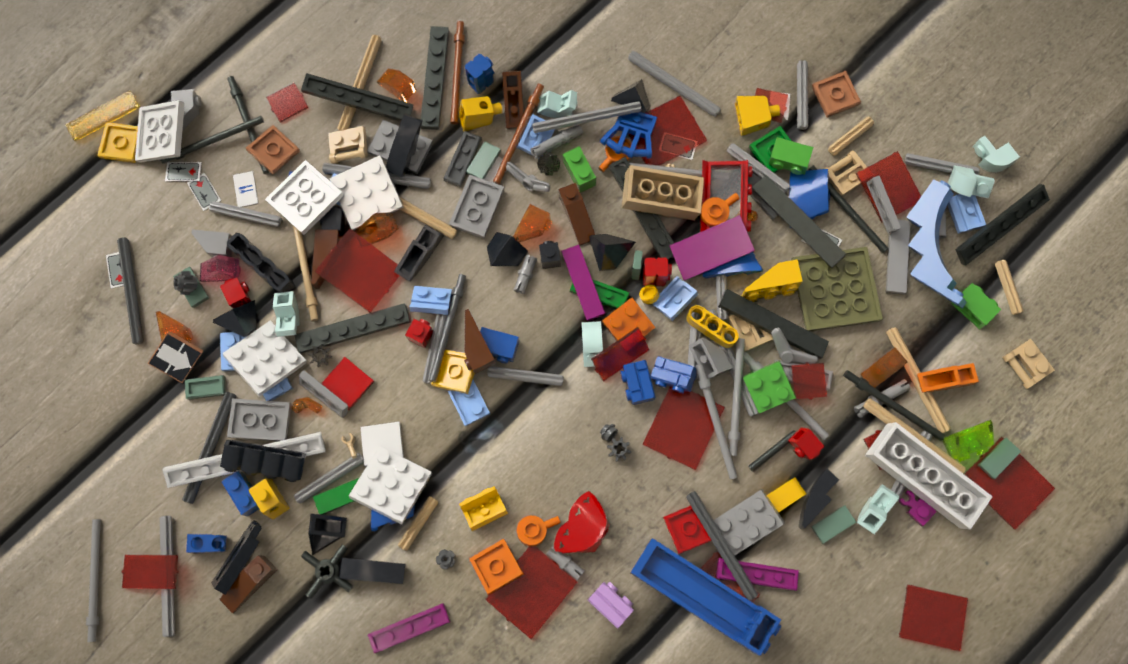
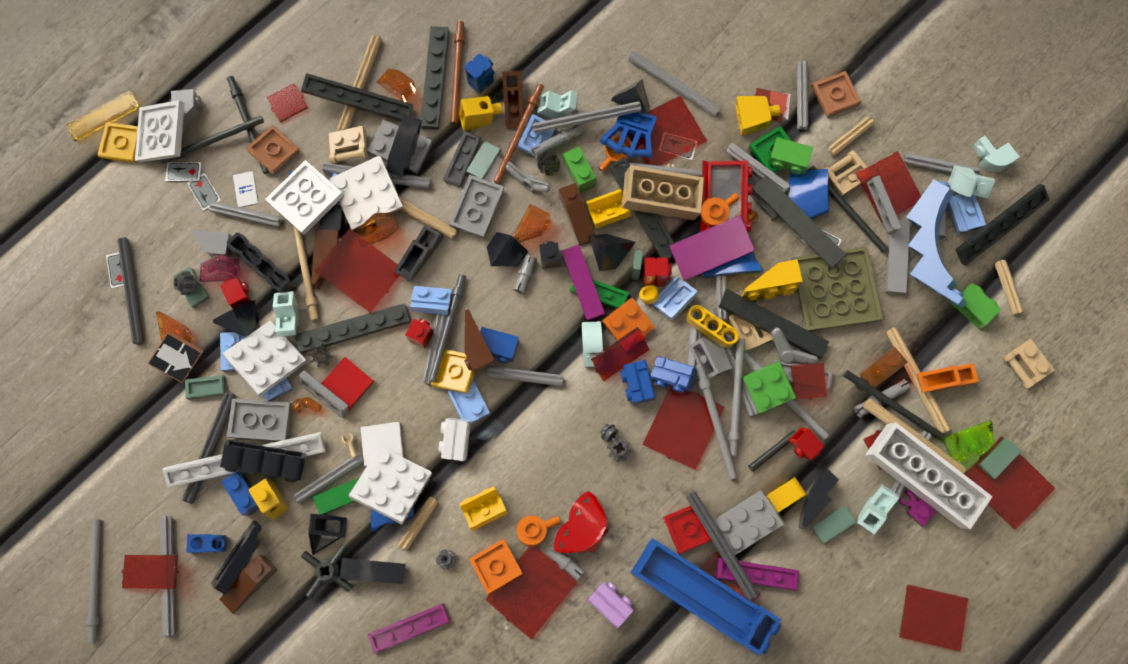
none -> white brick [438,418,471,461]
none -> yellow bracket [586,189,631,229]

